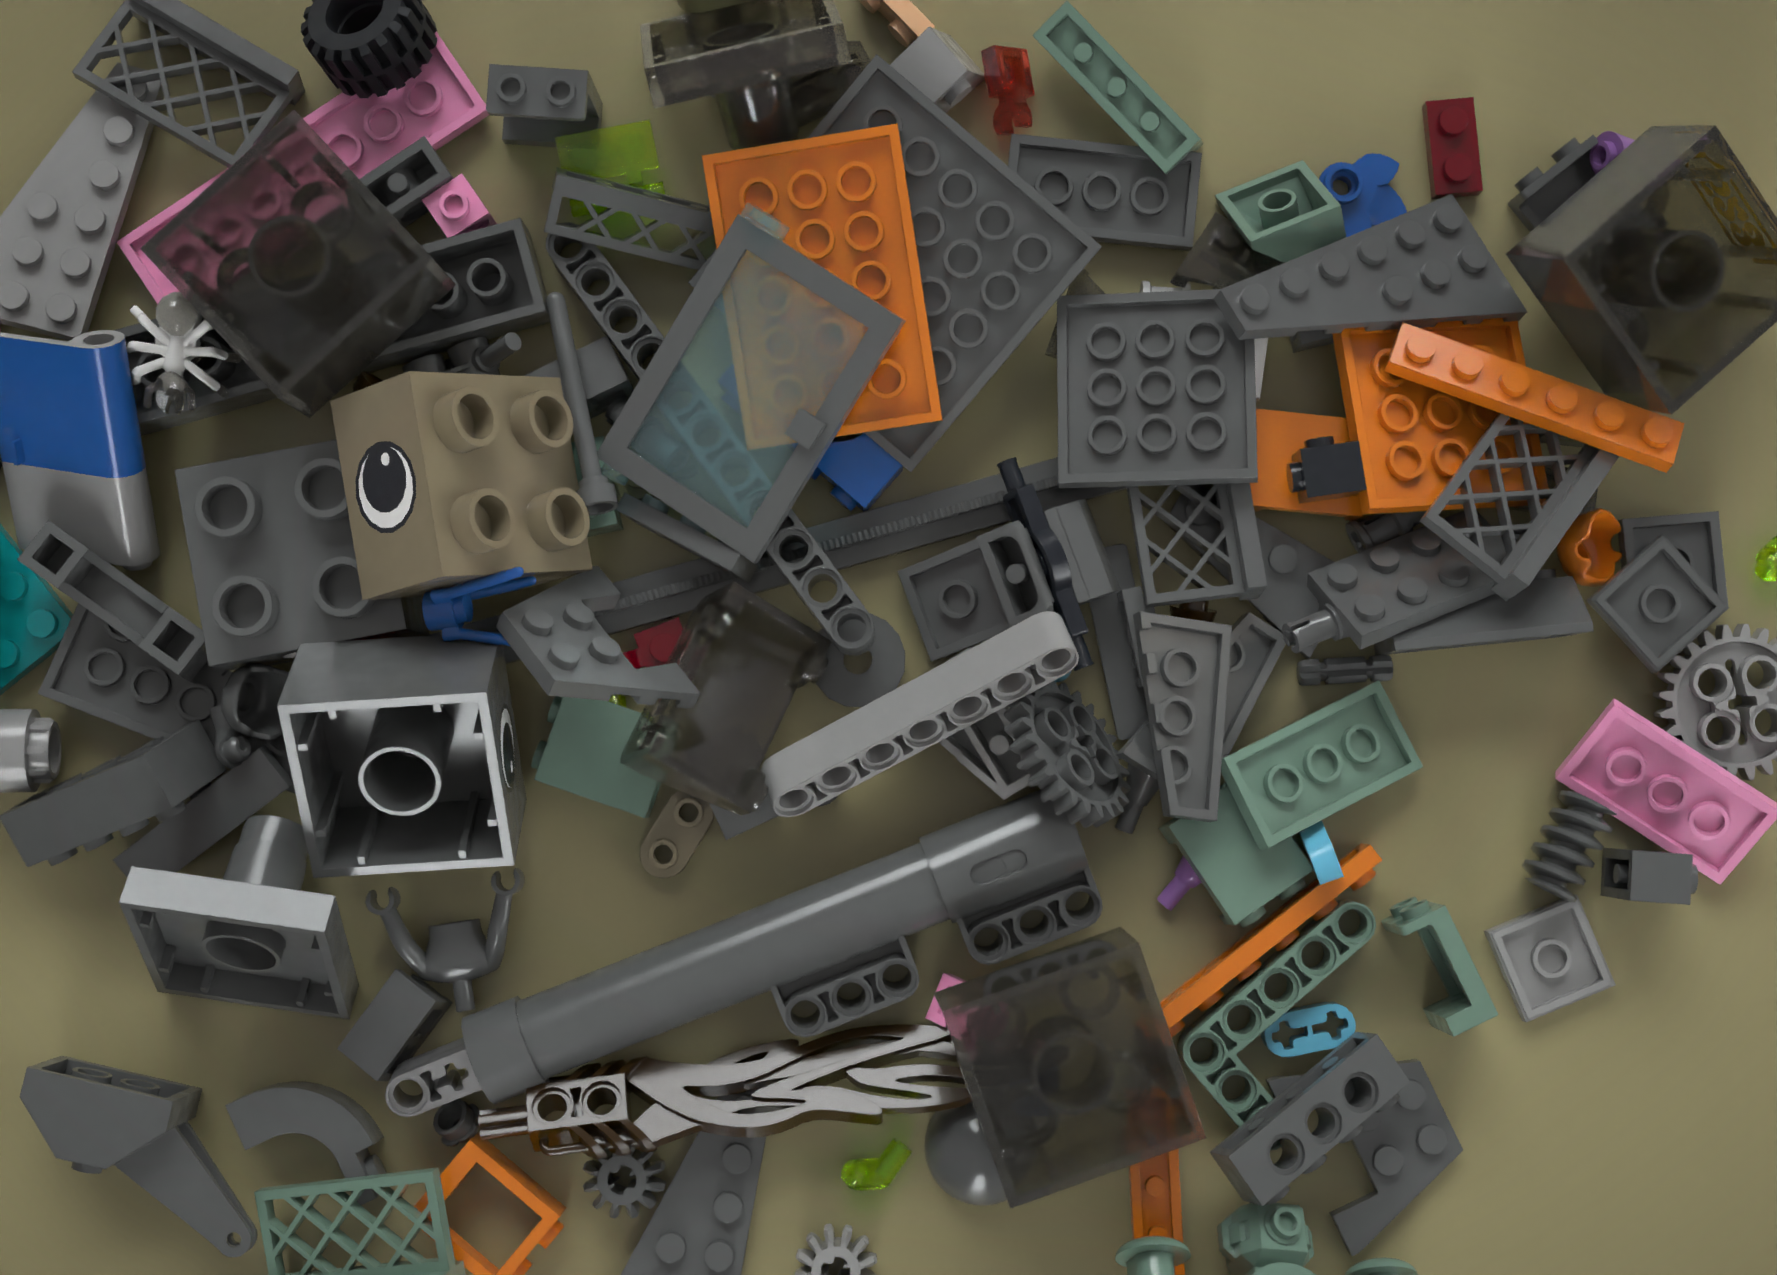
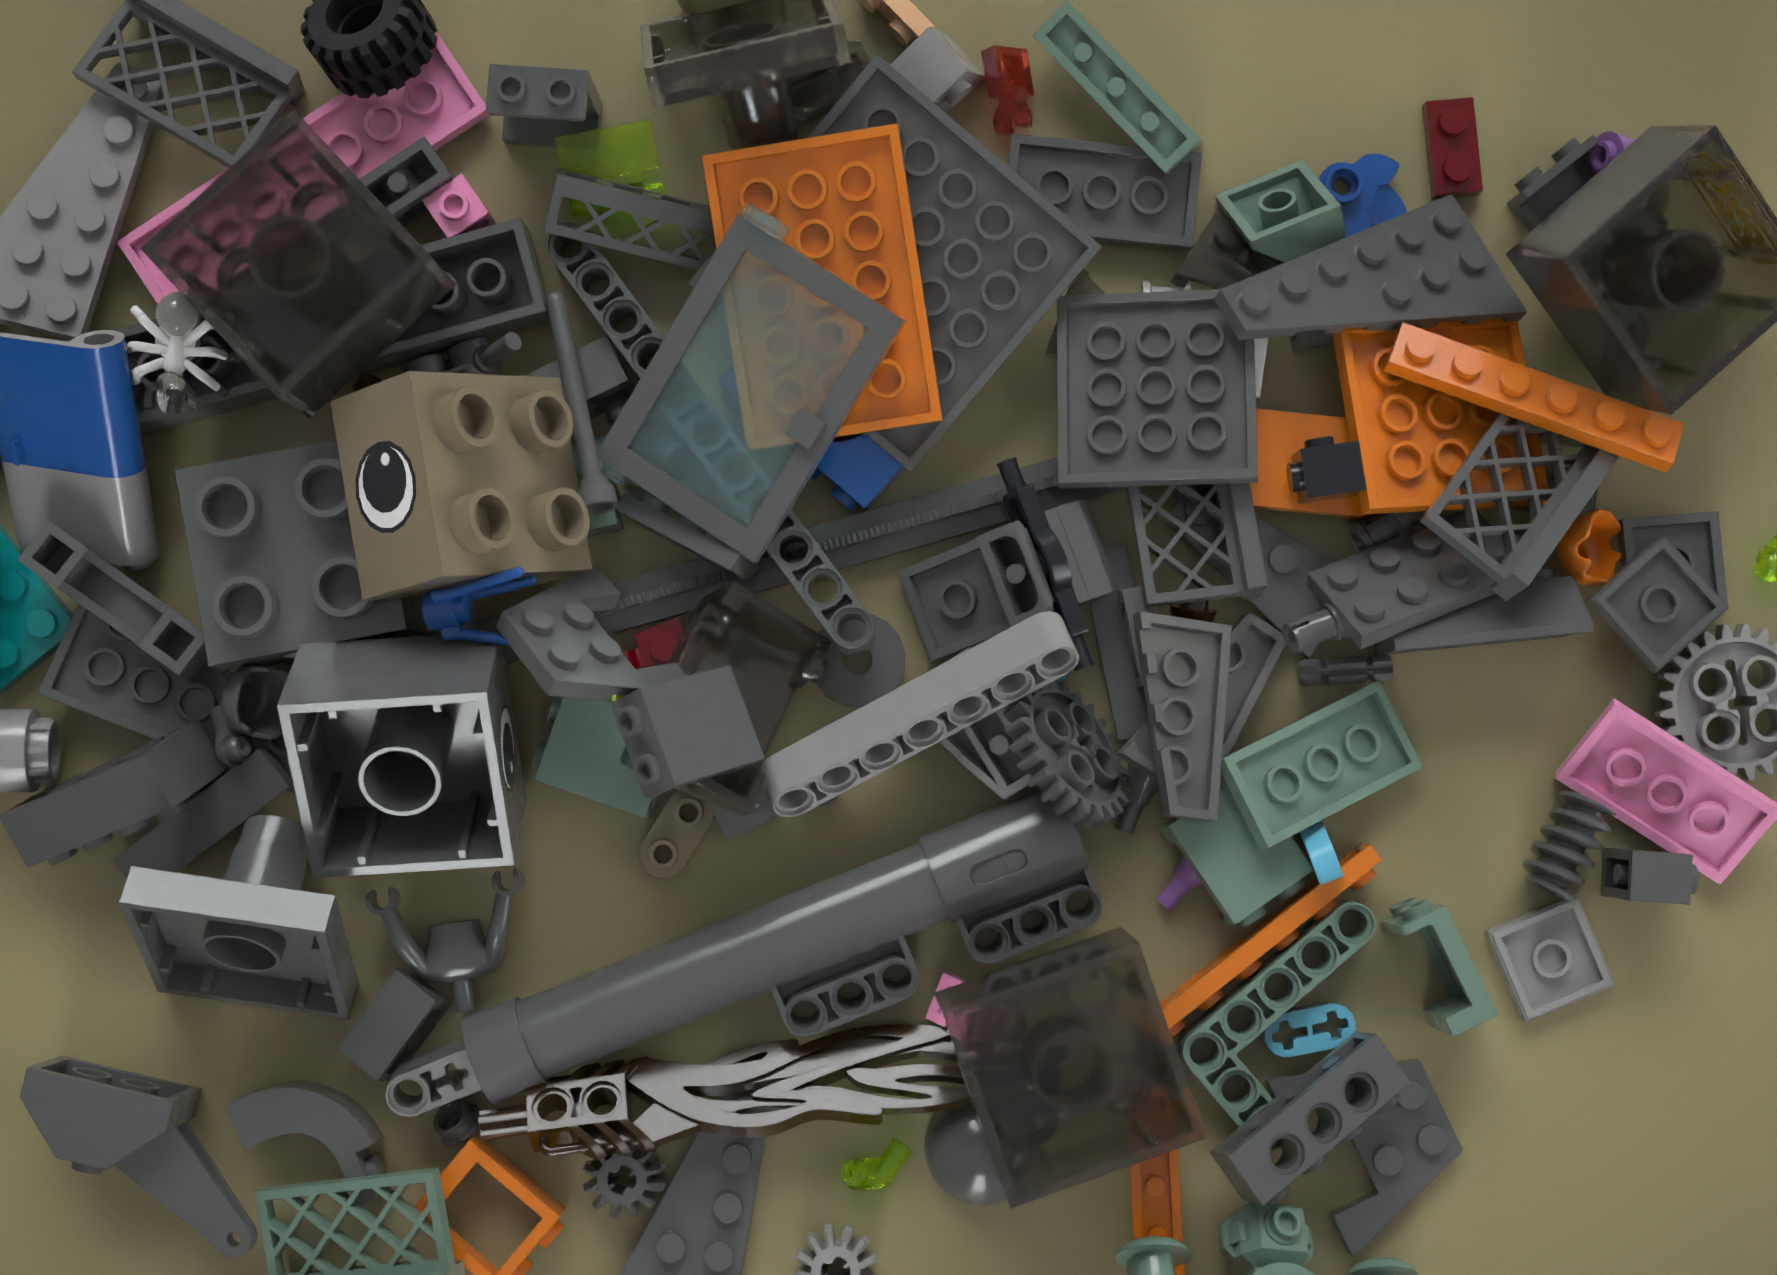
none -> dark grey panel [612,665,765,799]

